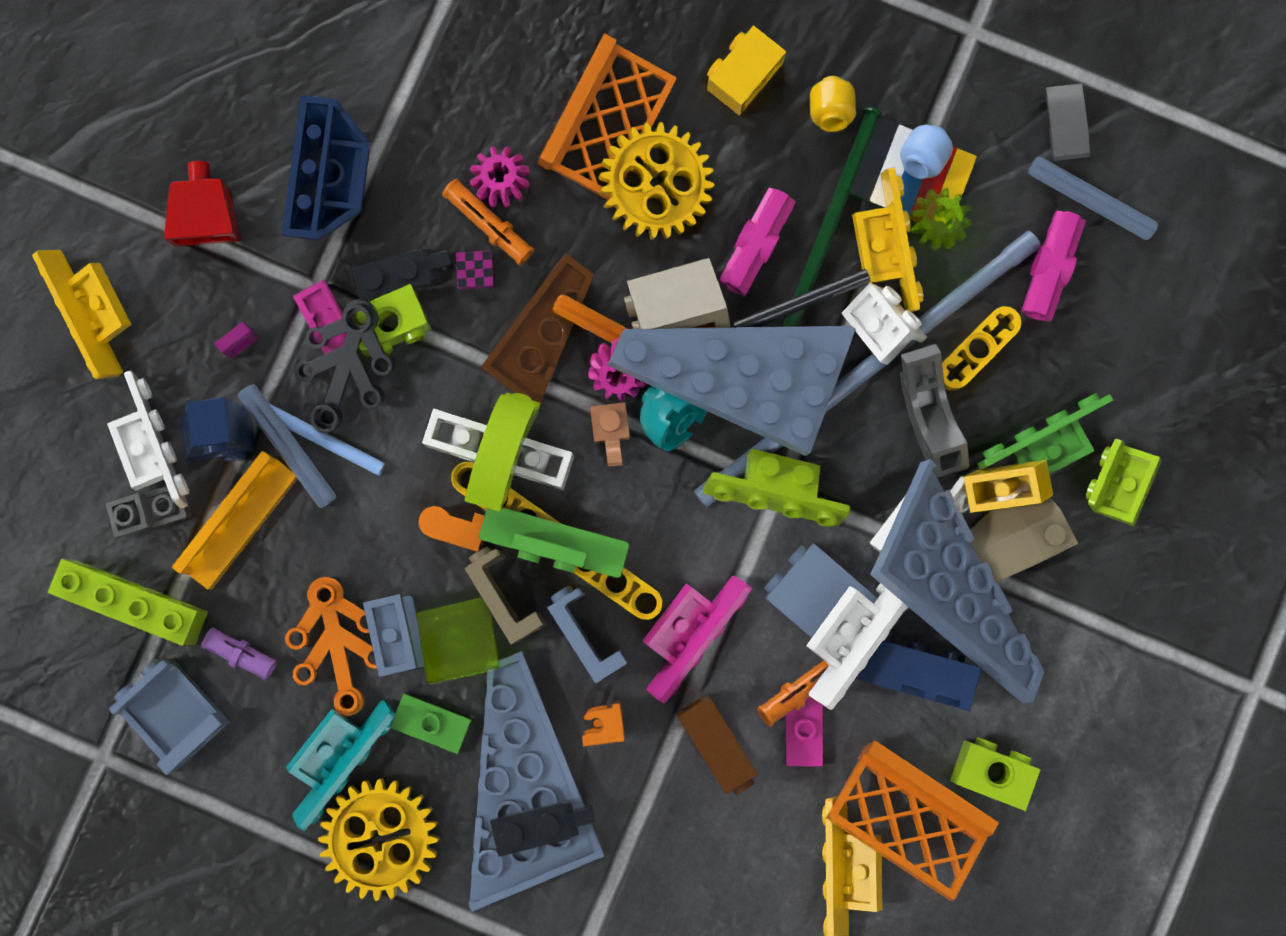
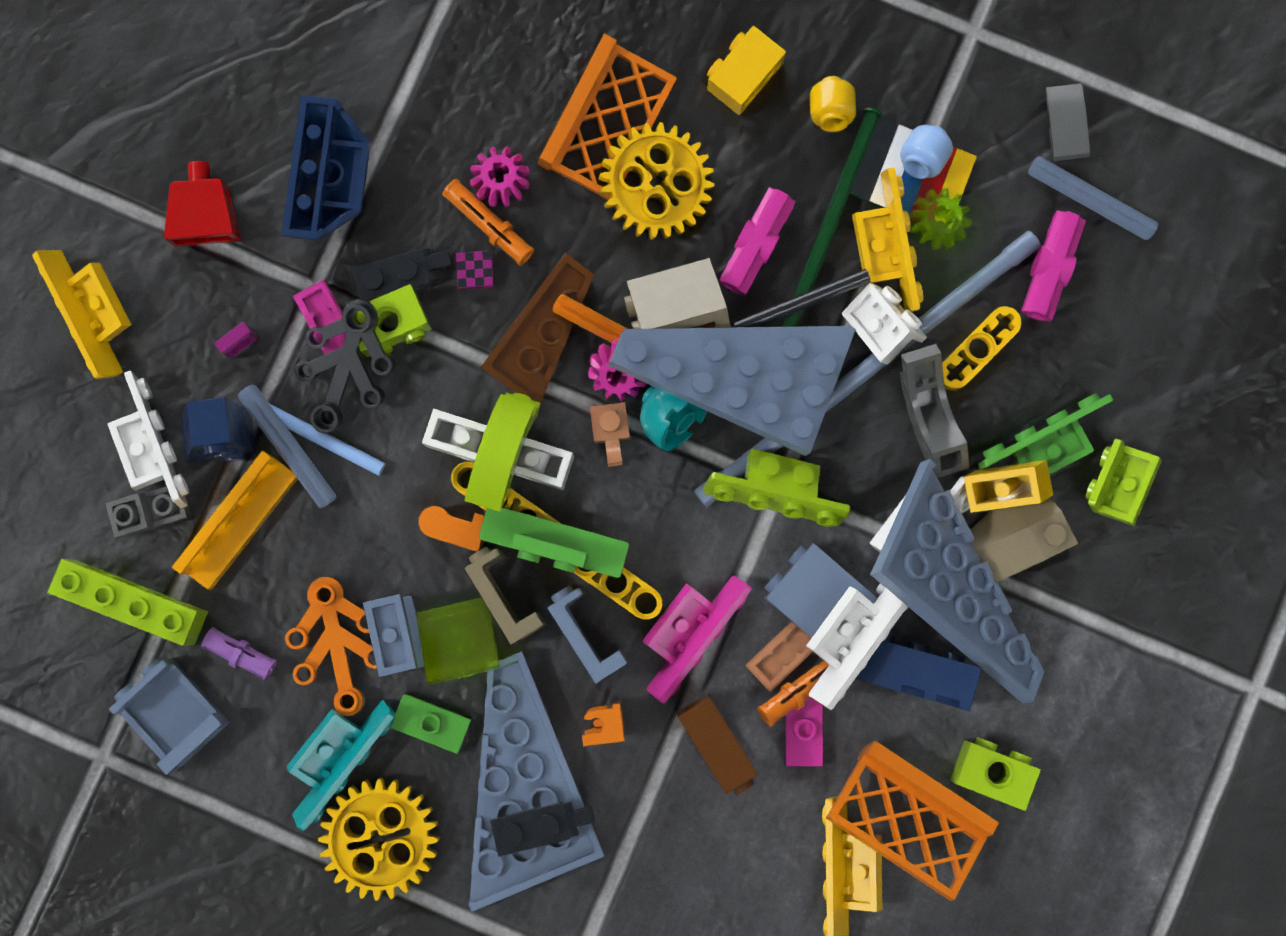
none -> nougat plate [745,621,813,692]

